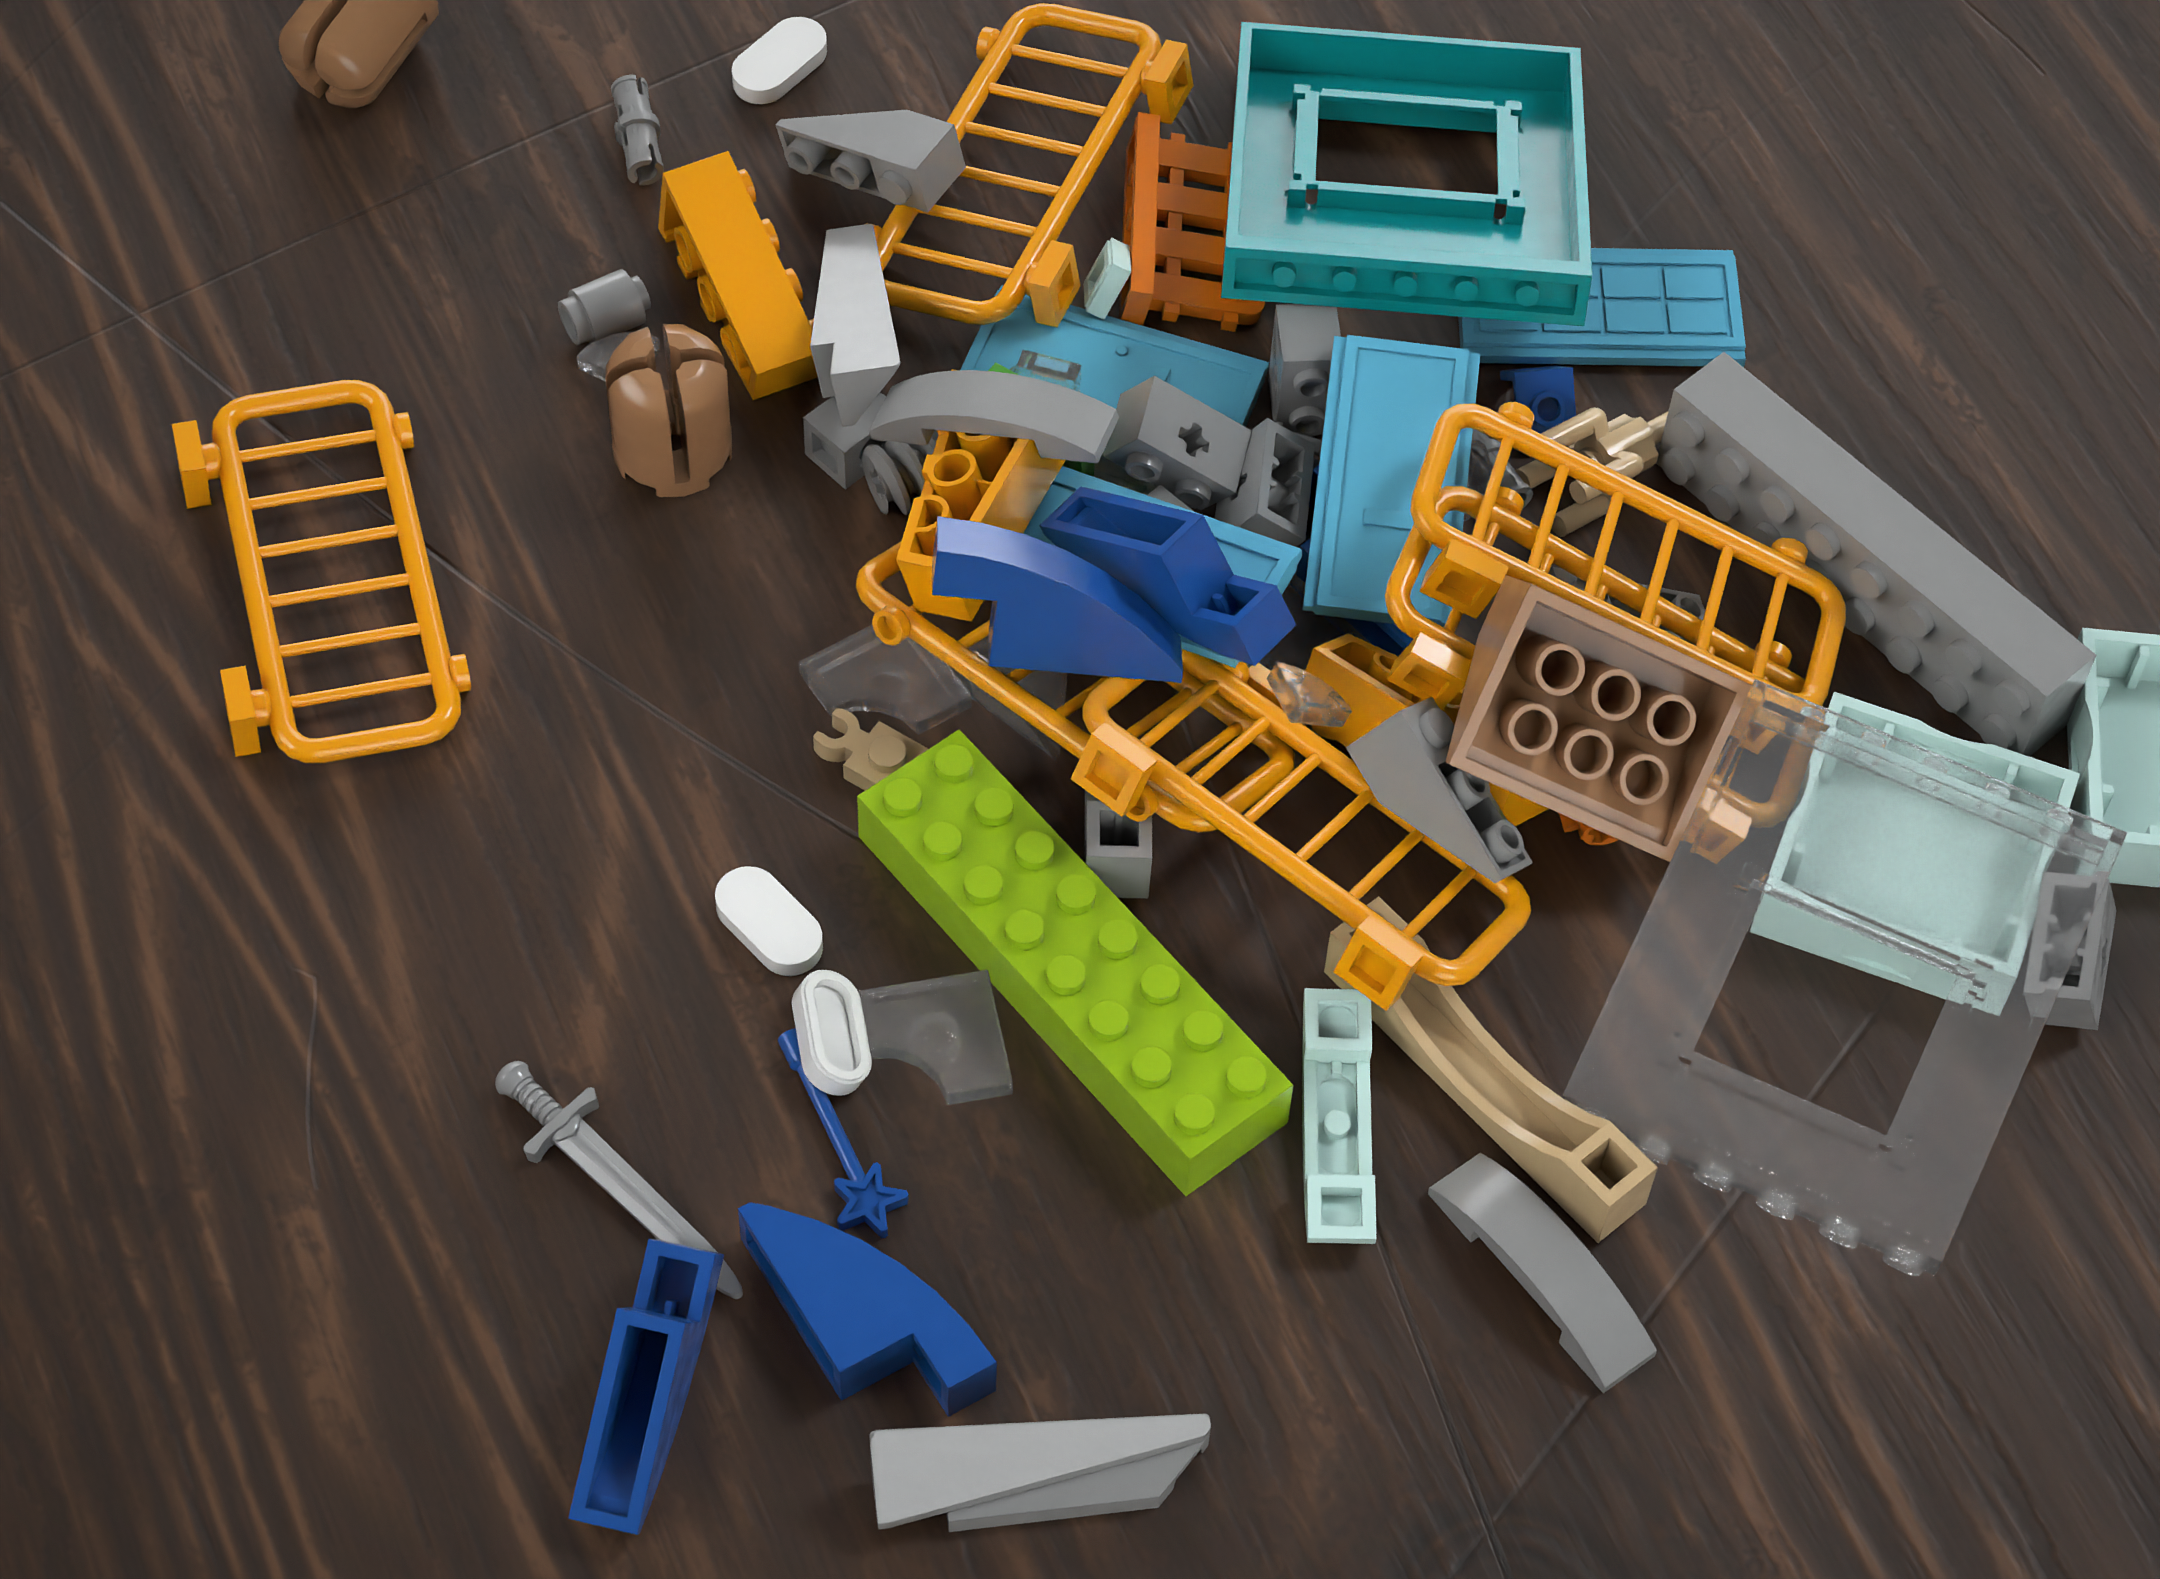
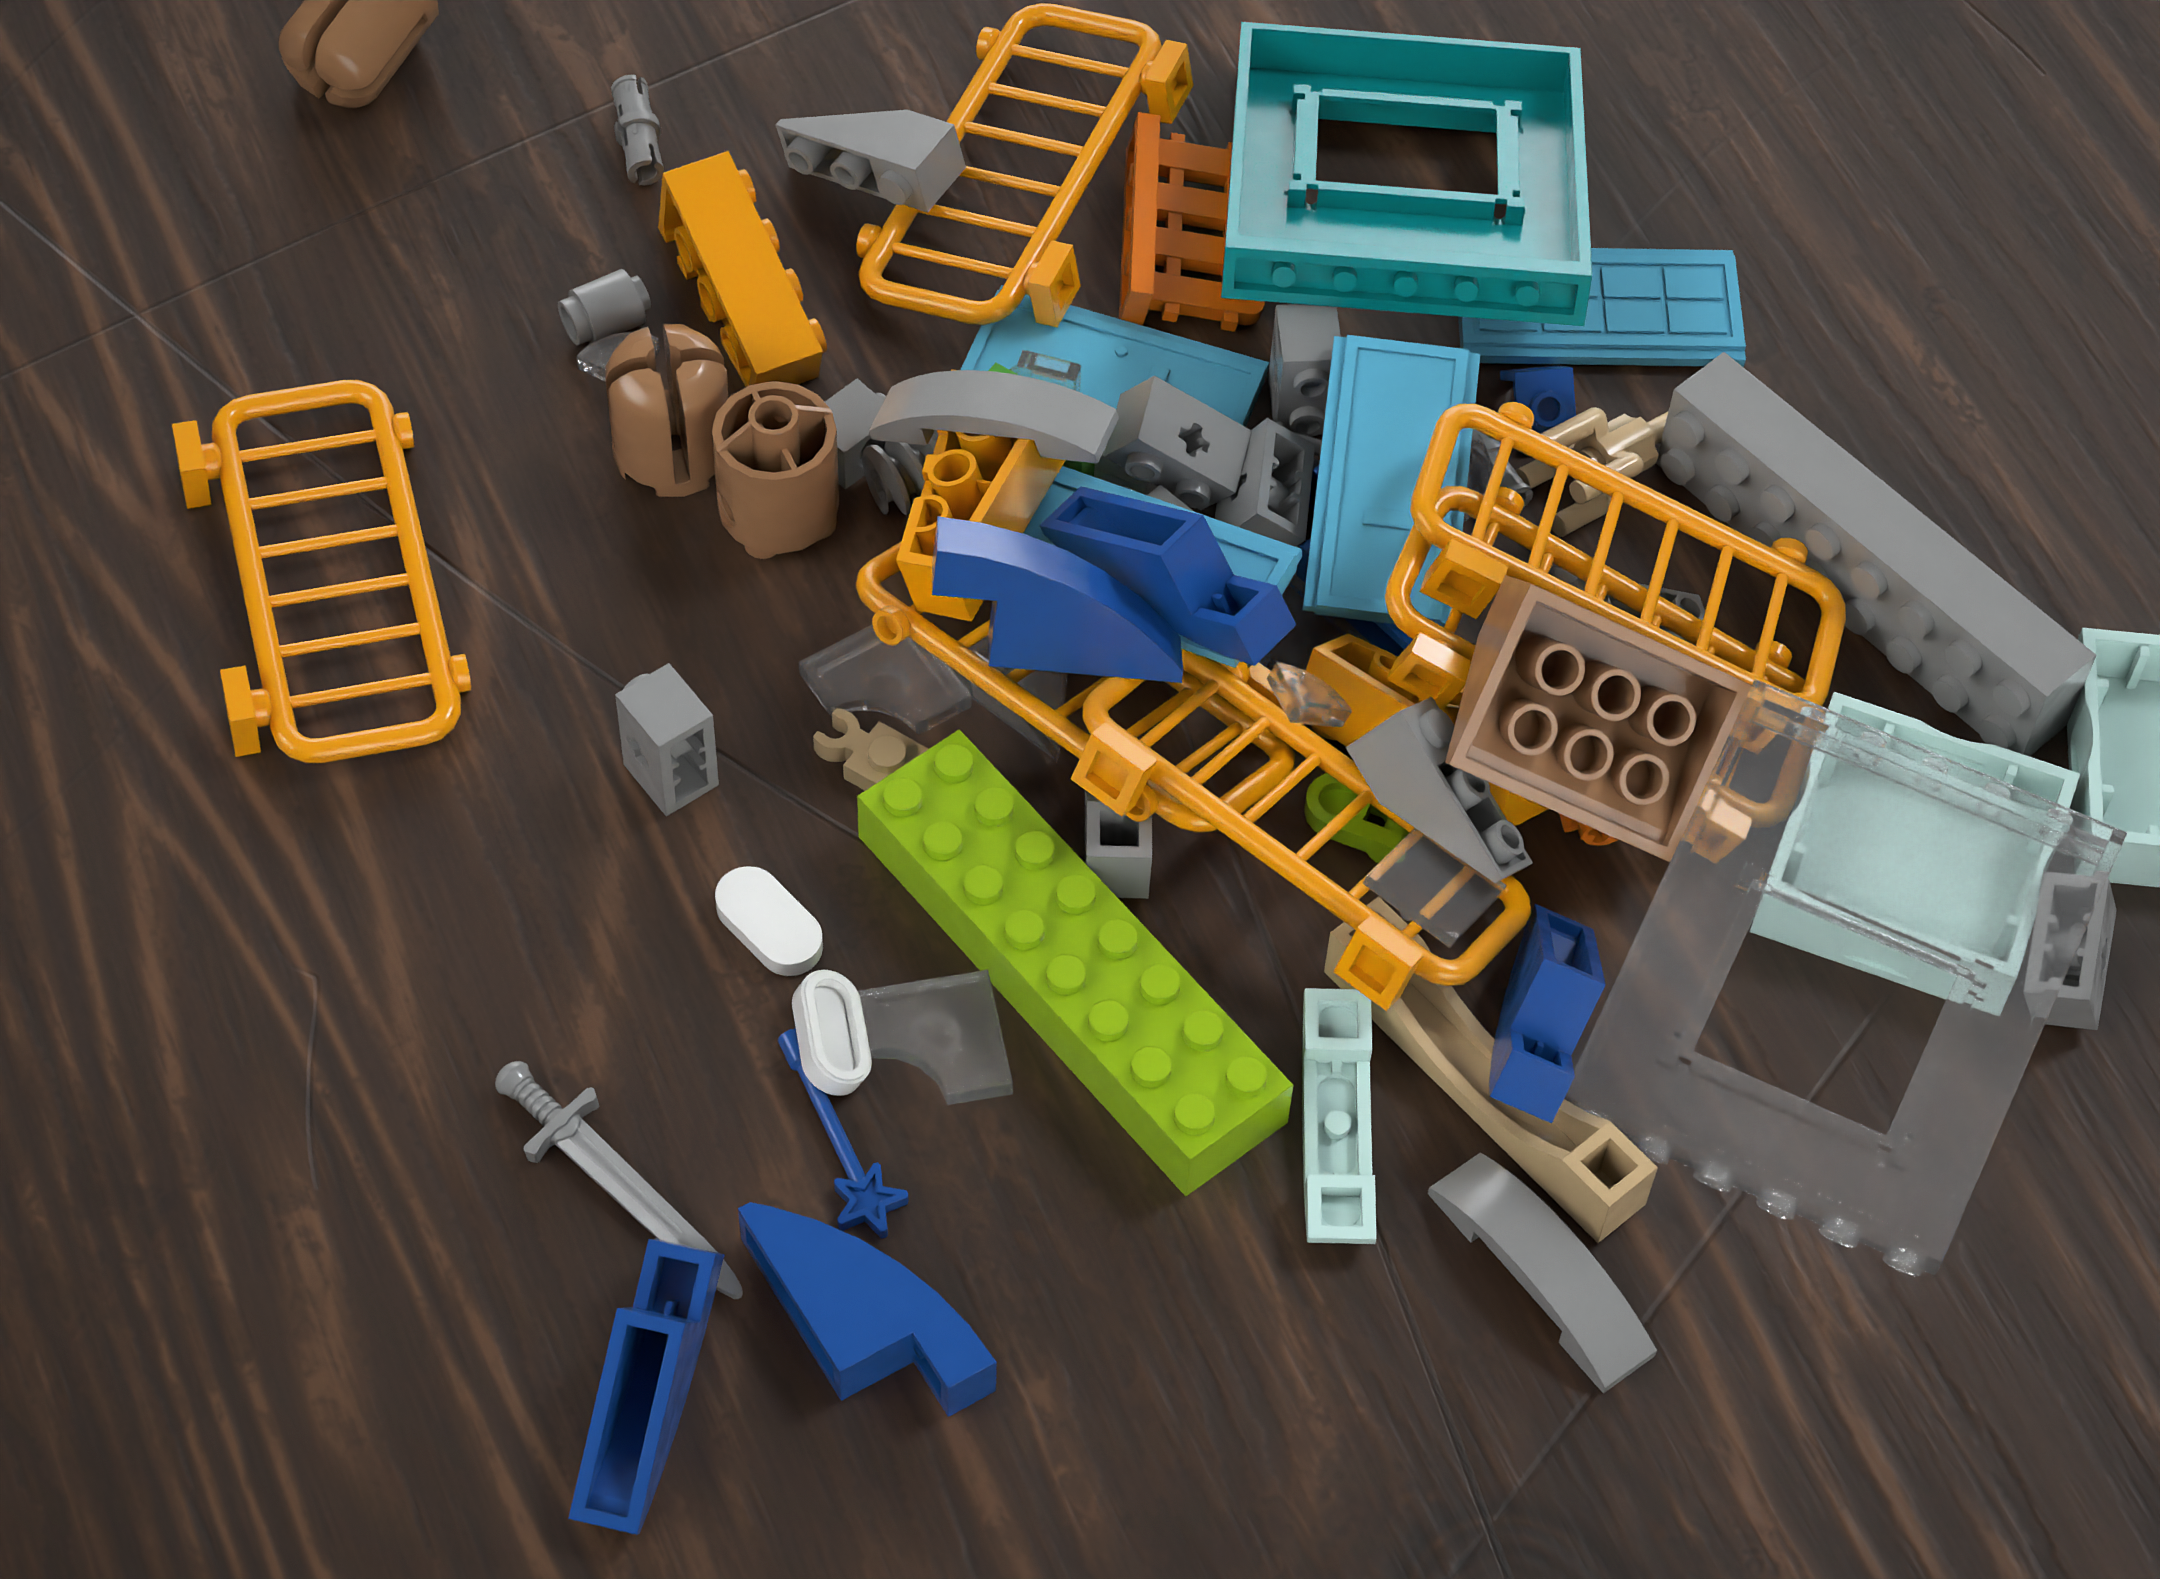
white tile [732,17,827,104] -> none
wedge [810,224,901,427] -> none
light grey wedge [869,1414,1211,1532] -> none
light aqua tile [1083,237,1131,319] -> none
none -> light grey brick [615,663,719,817]
none -> medium nougat cylinder [712,381,839,559]
none -> lime plate [1304,773,1409,868]
none -> clear piece [1362,828,1507,948]
none -> blue slope [1489,904,1606,1124]

